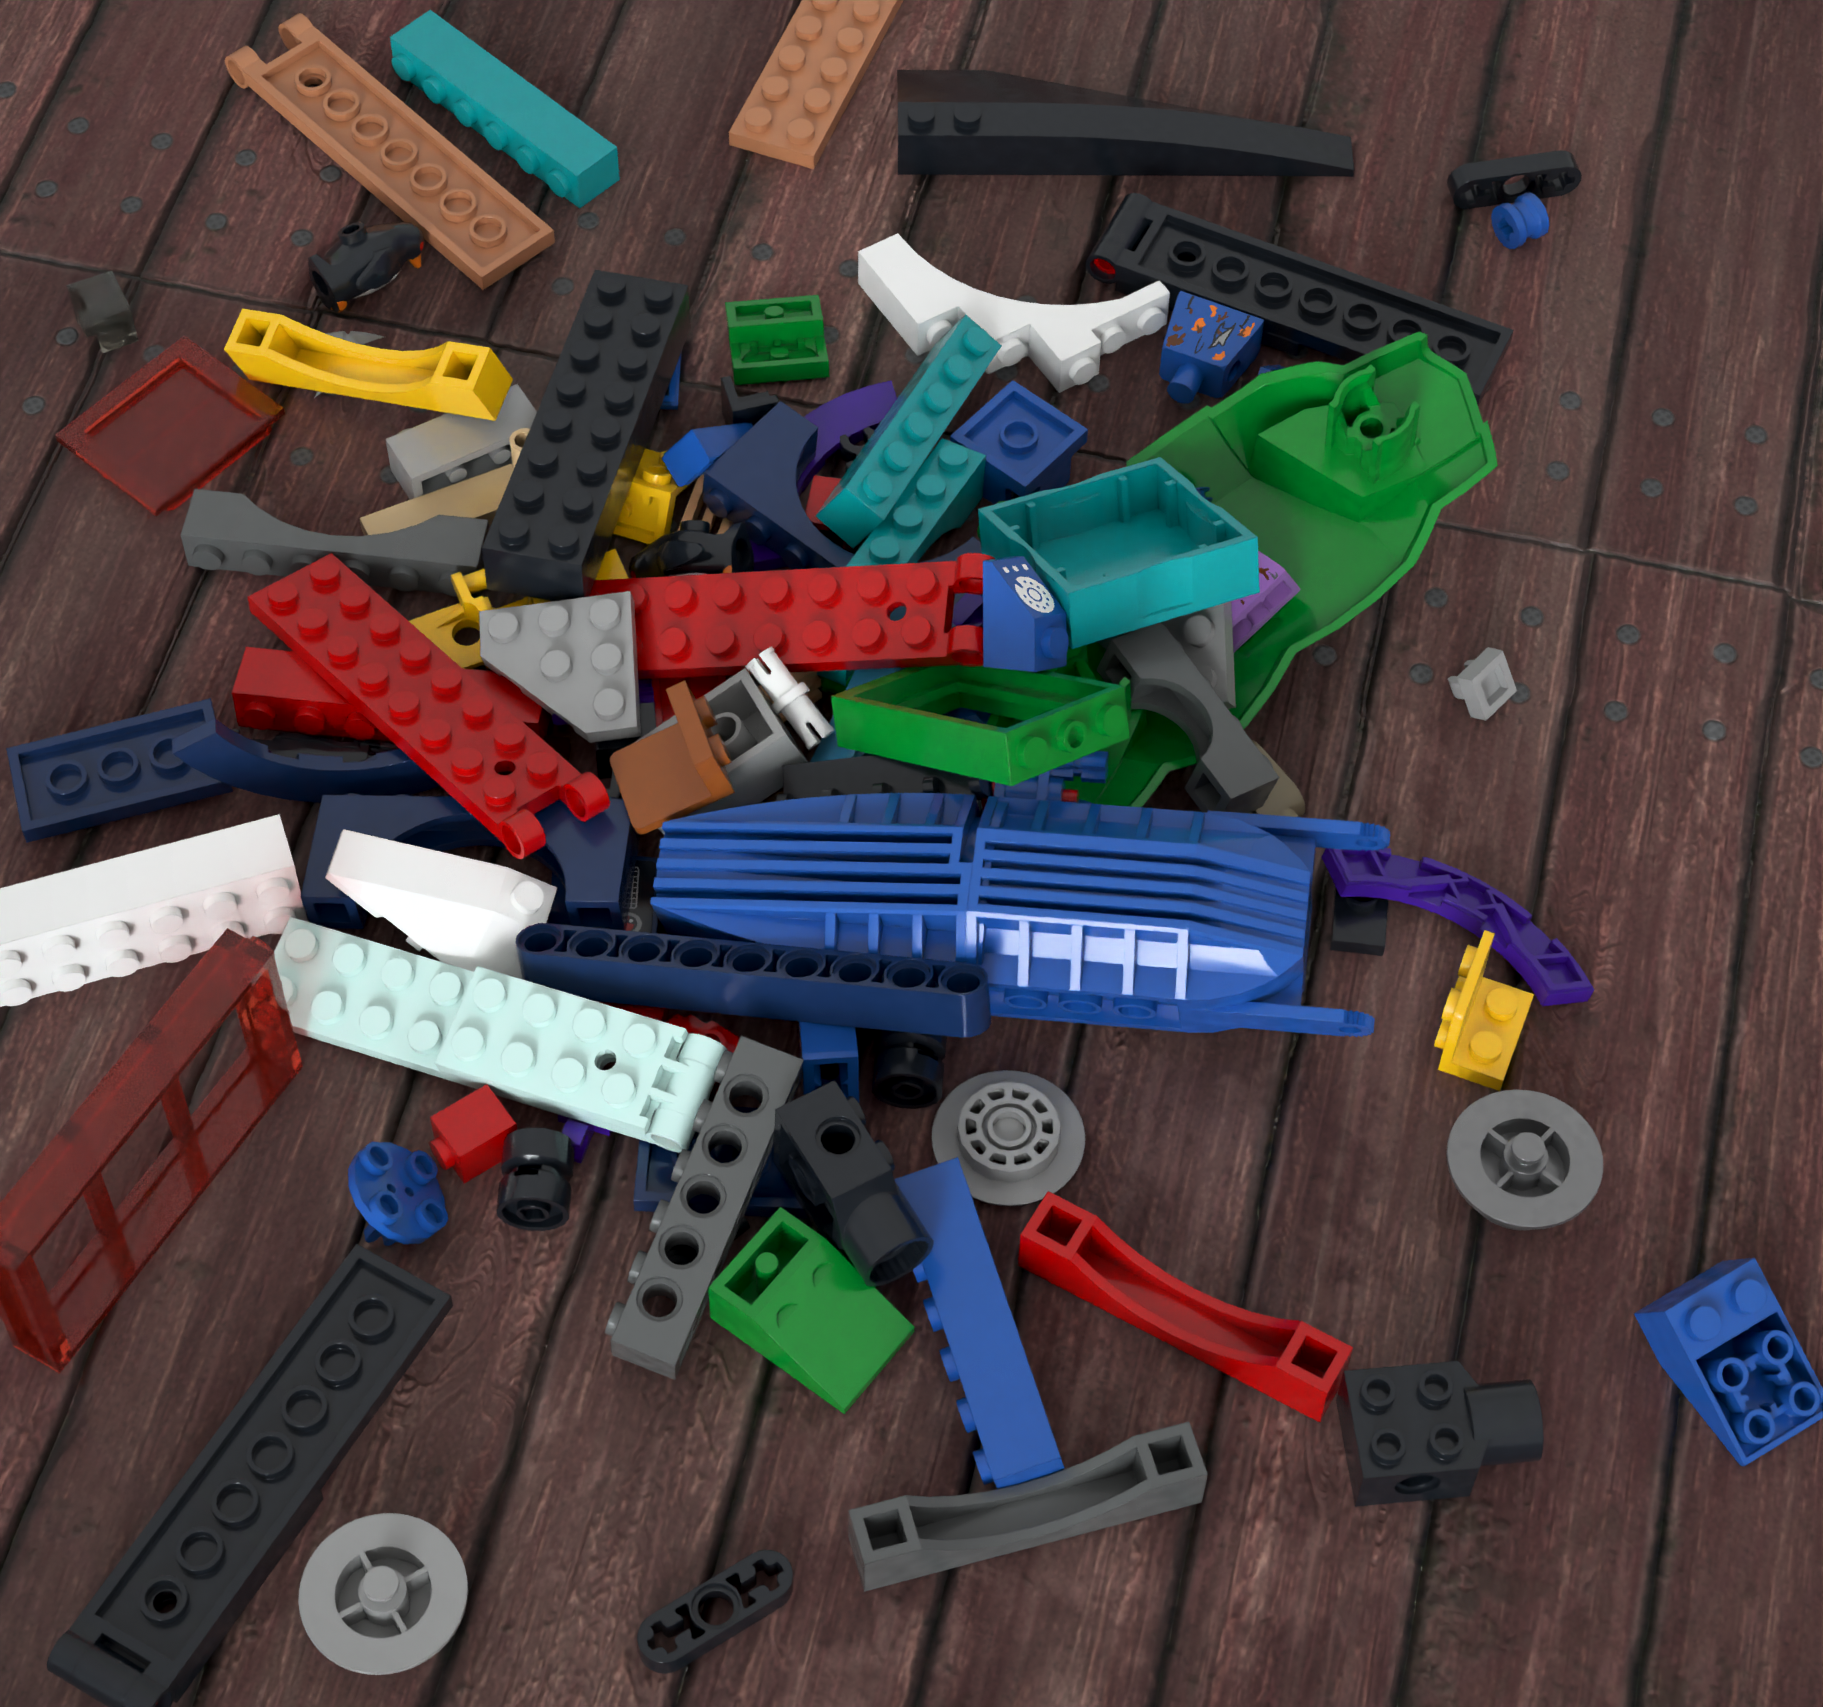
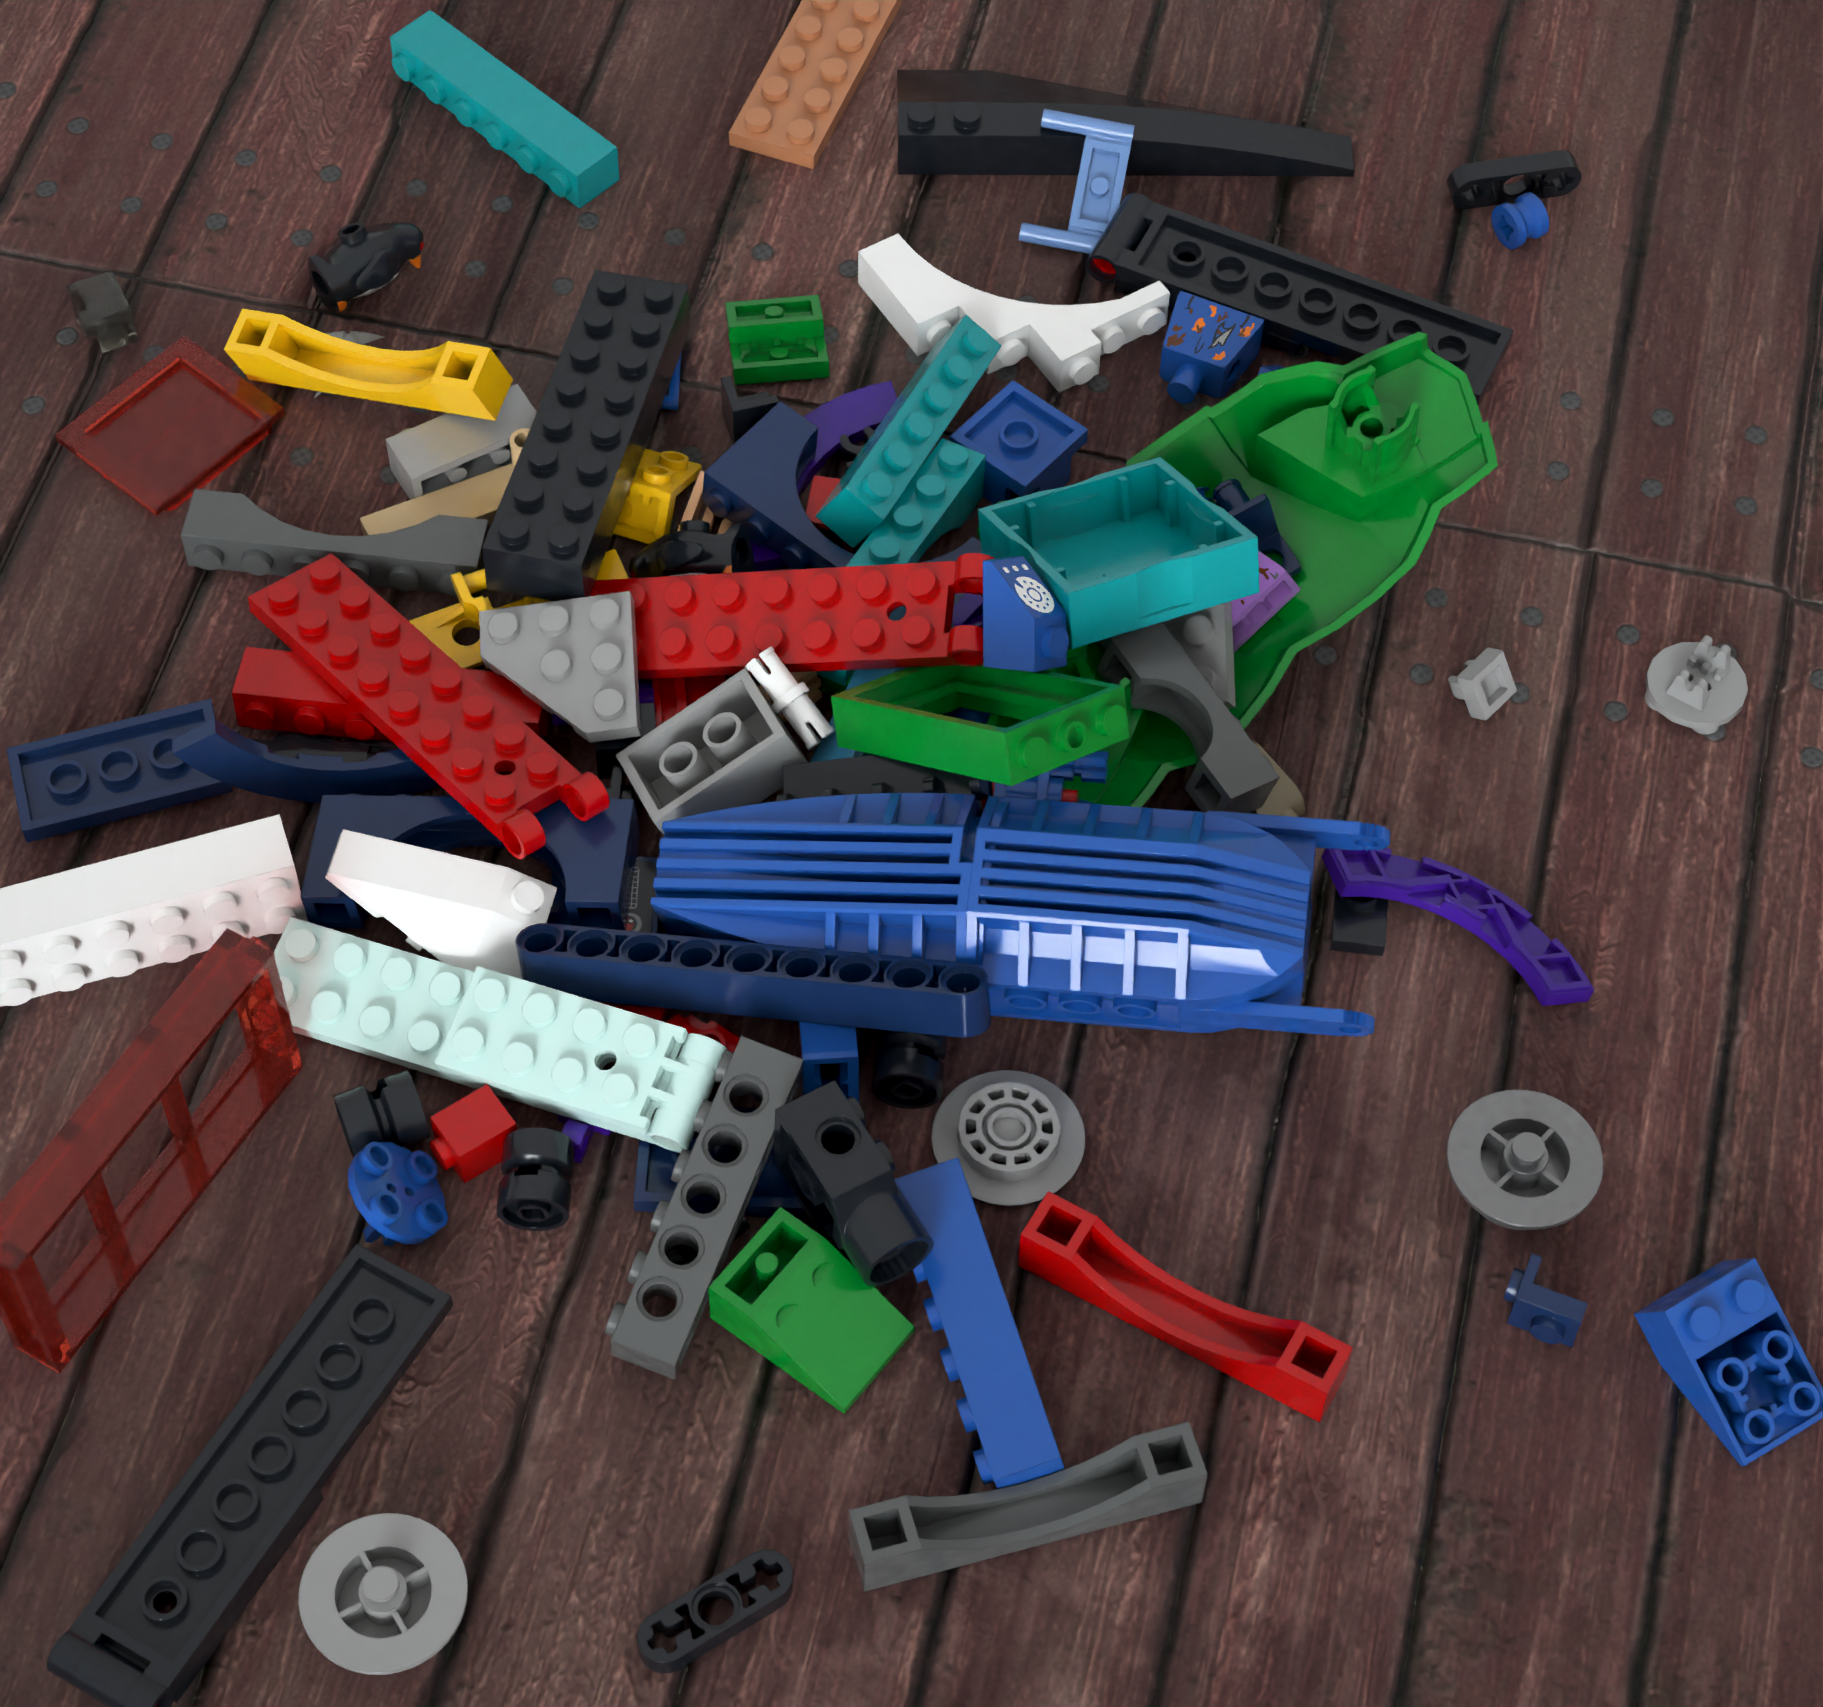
nougat hinge [225,13,555,290] -> none
dark orange bracket [610,680,735,834] -> none
blue slope [662,423,753,487] -> none
black brick [1336,1361,1544,1507] -> none
yellow bracket [1434,930,1534,1091] -> none
none -> black wheel [333,1070,430,1158]
none -> medium blue plate [1018,108,1135,254]
none -> dark blue bracket [1212,479,1302,577]
none -> dark blue bracket [1503,1253,1588,1347]
none -> light grey plate [1645,635,1748,734]

